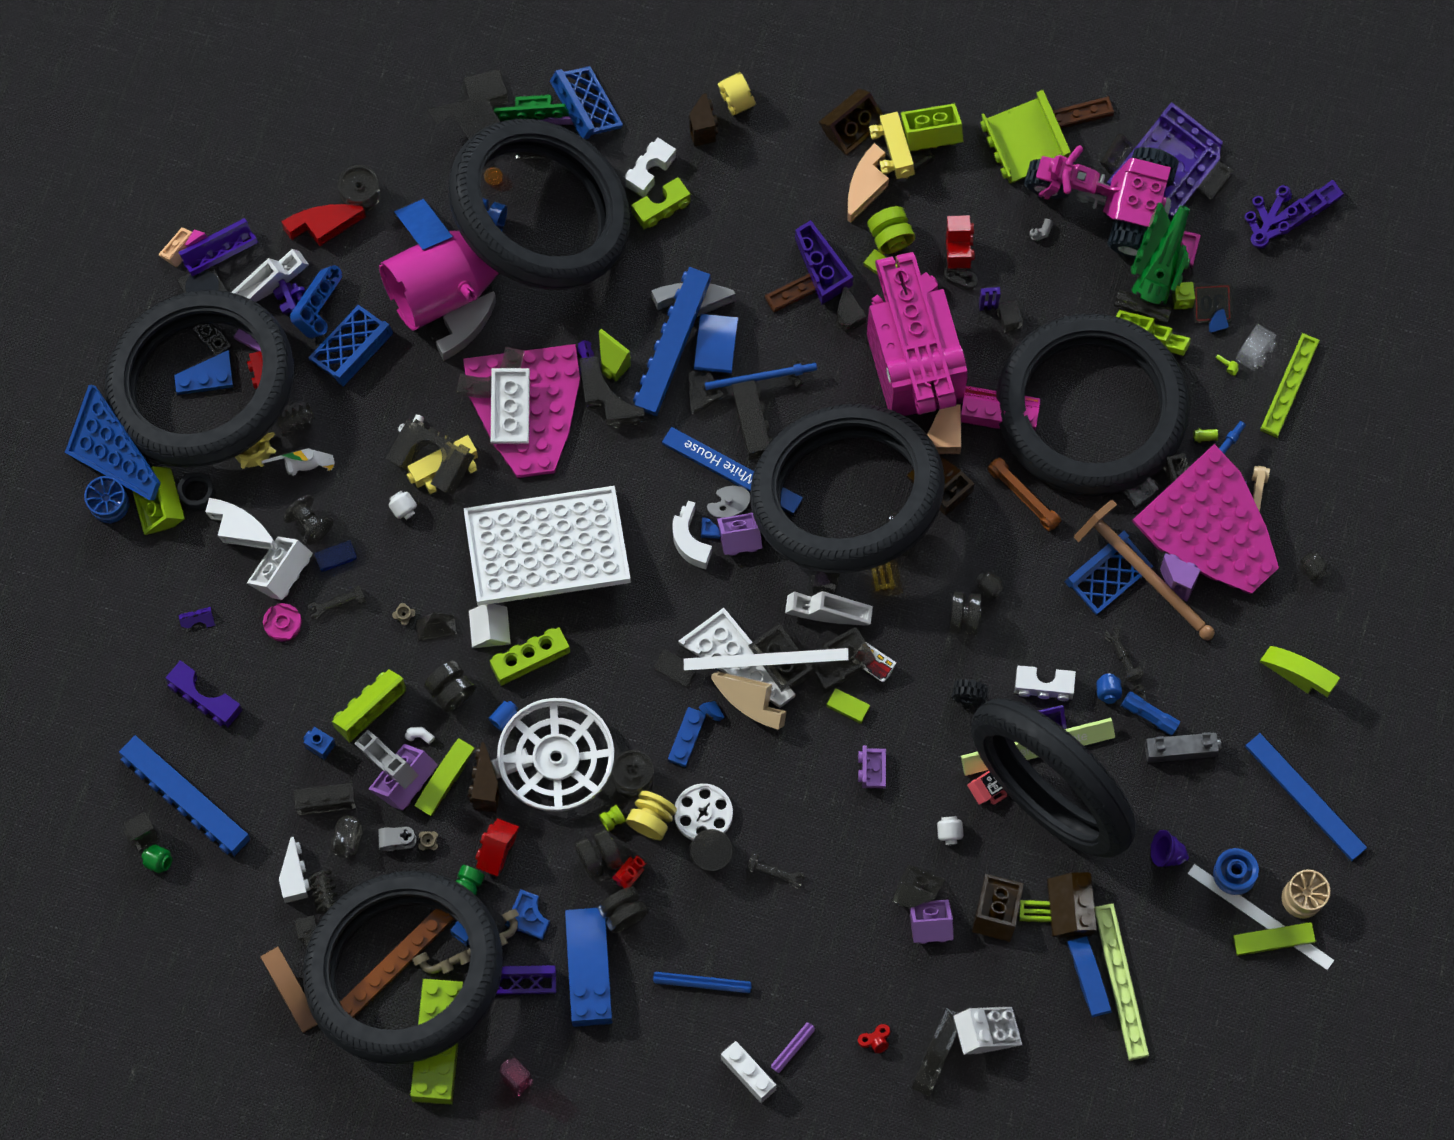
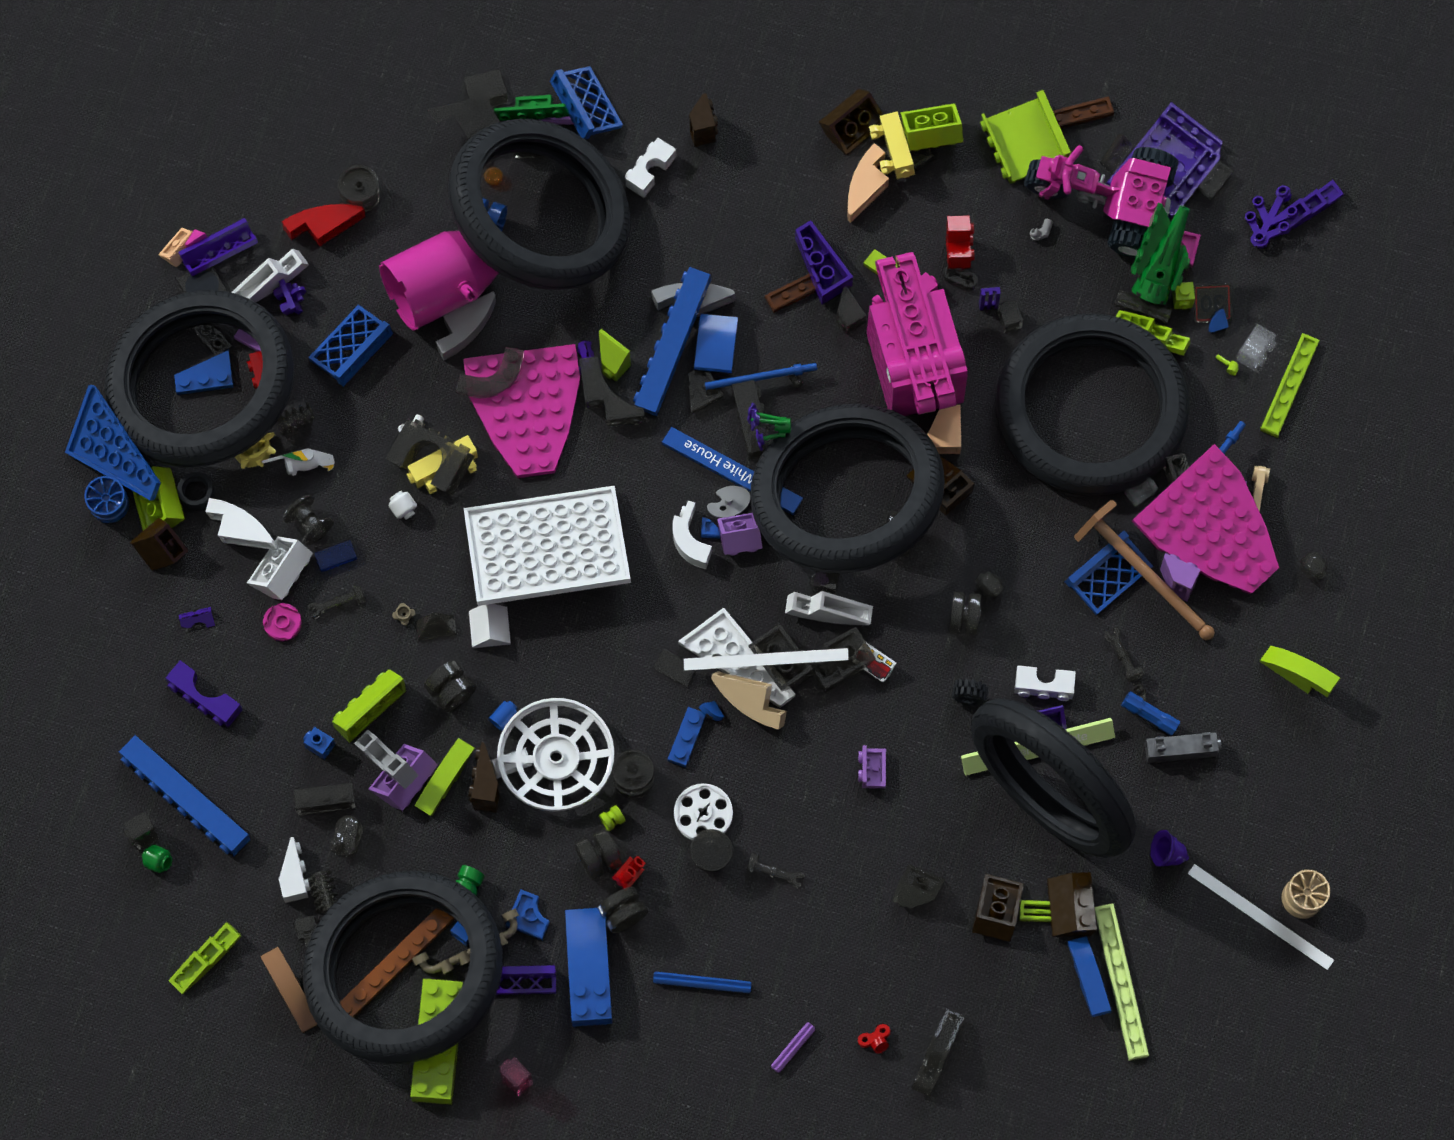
blue beam [290,265,342,339] -> none
light grey piece [378,827,417,851] -> none
blue sticker [394,199,453,250] -> none
white arm [405,727,435,744] -> none
dark tan plate [418,831,438,851] -> none
red brick [475,818,519,876] -> none
lime brick [490,627,570,686] -> none
white tile [491,368,530,444] -> none
light yellow wheel [626,791,677,840] -> none
lime arch [631,177,691,229] -> none
light yellow brick [717,72,756,116] -> none
white brick [721,1041,776,1103] -> none
lime tile [827,688,870,724] -> none
lime wheel [867,206,915,254] -> none
clear yellow tile [871,562,895,592] -> none
medium lavender slope [909,900,953,944] -> none
white head [937,816,964,845] -> none
white slope [954,1007,1022,1054] -> none
dark pink slope [961,386,1040,430] -> none
coral piece [967,771,1007,805] -> none
dark orange piece [987,458,1061,531] -> none
blue head [1096,674,1122,704] -> none
lime pin [1193,428,1218,443] -> none
blue wheel [1213,848,1259,895] -> none
lime tile [1233,922,1315,956] -> none
blue tile [1245,733,1367,862] -> none
none -> dark brown slope [130,518,189,571]
none -> lime slope [168,922,242,994]
none -> plant [747,403,791,451]

